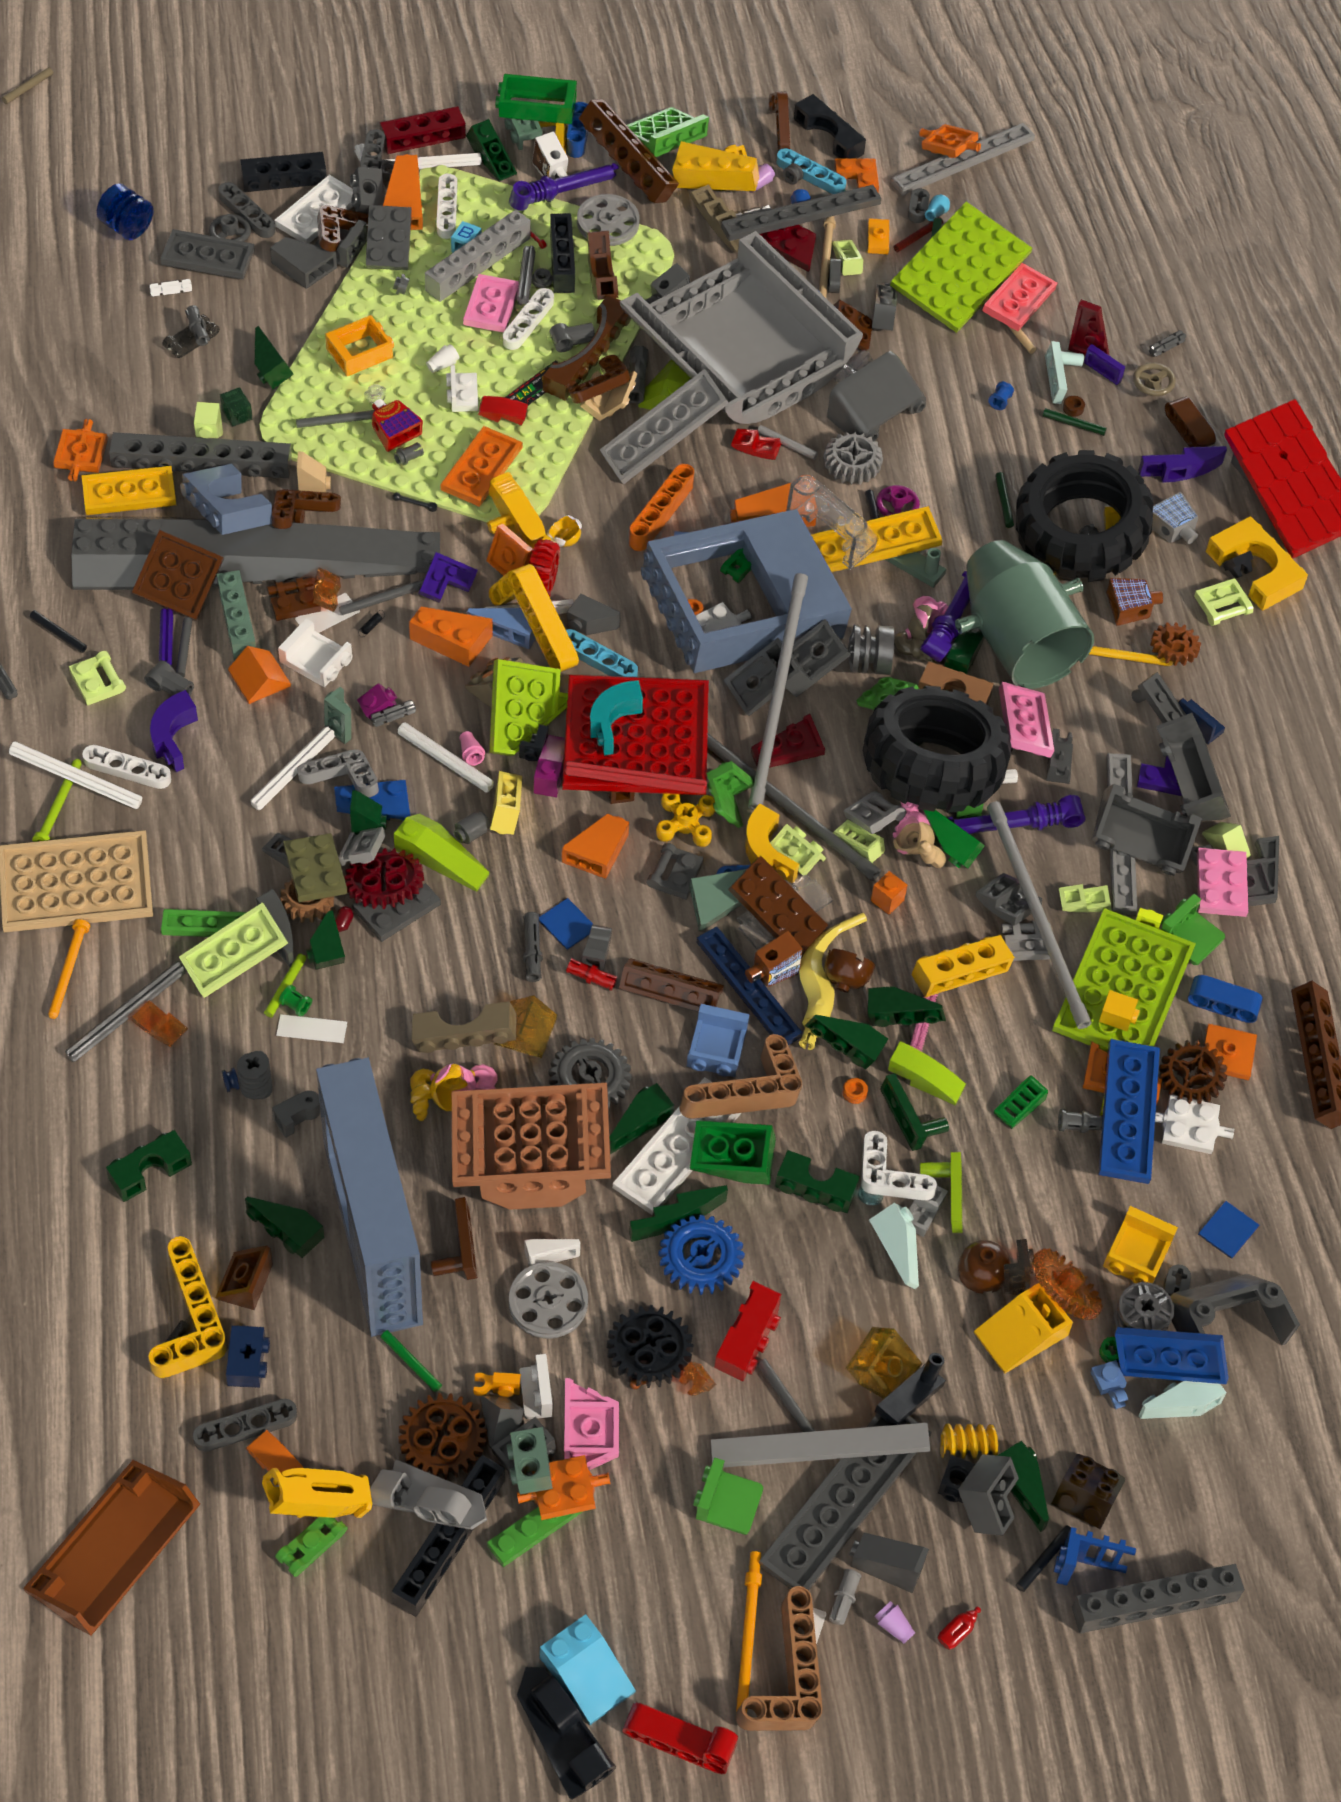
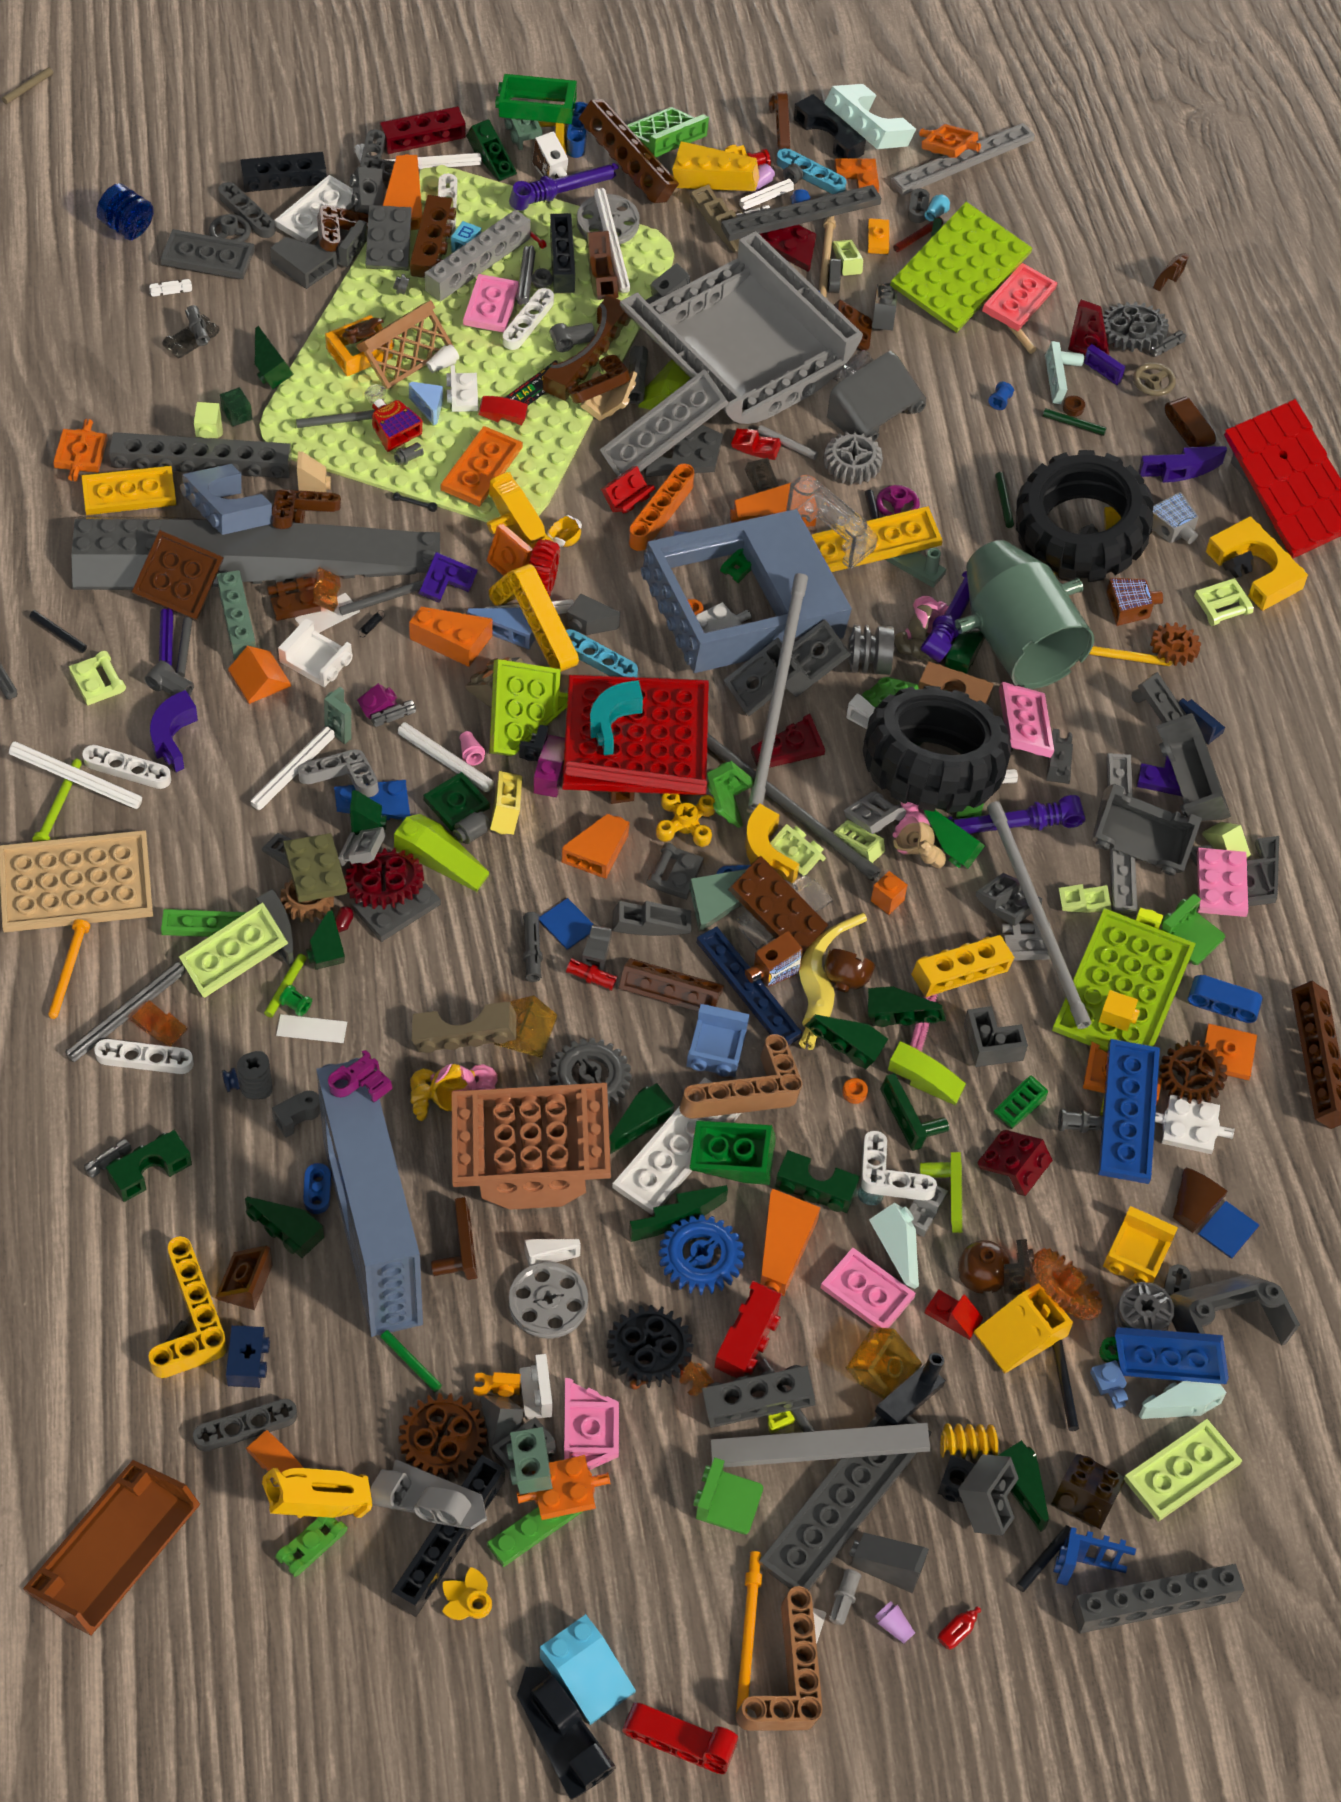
none -> dark grey axle [84,1139,132,1178]
none -> white beam [94,1039,194,1074]
none -> blue plate [303,1163,331,1214]
none -> magenta piece [328,1050,393,1102]
none -> reddish brown plate [342,318,384,344]
none -> medium nougat fence [356,300,454,390]
none -> light blue slope [409,382,443,425]
none -> reddish brown brick [410,195,457,278]
none -> dark green plate [423,772,490,832]
none -> yellow plate [442,1567,492,1620]
none -> white axle [594,188,630,293]
none -> red bracket [601,466,655,514]
none -> dark grey slope [612,901,691,936]
none -> dark grey wing [646,425,723,477]
none -> dark grey brick [702,1365,816,1428]
none -> white axle [739,179,794,210]
none -> clear smoke slope [745,458,779,493]
none -> red bush [747,149,771,166]
none -> orange slope [760,1188,821,1296]
none -> neon yellow tile [767,1411,795,1434]
none -> bright pink plate [821,1248,916,1335]
none -> light aqua arch [824,84,916,149]
none -> white slope [846,693,875,729]
none -> red slope [924,1289,983,1340]
none -> dark grey brick [964,1006,1028,1067]
none -> dark red bracket [977,1130,1053,1196]
none -> black bar [1052,1340,1079,1431]
none -> dark grey gear [1103,302,1169,352]
none -> yellowish green plate [1124,1419,1242,1522]
none -> reddish brown slope [1153,253,1189,291]
none -> reddish brown slope [1173,1167,1228,1233]

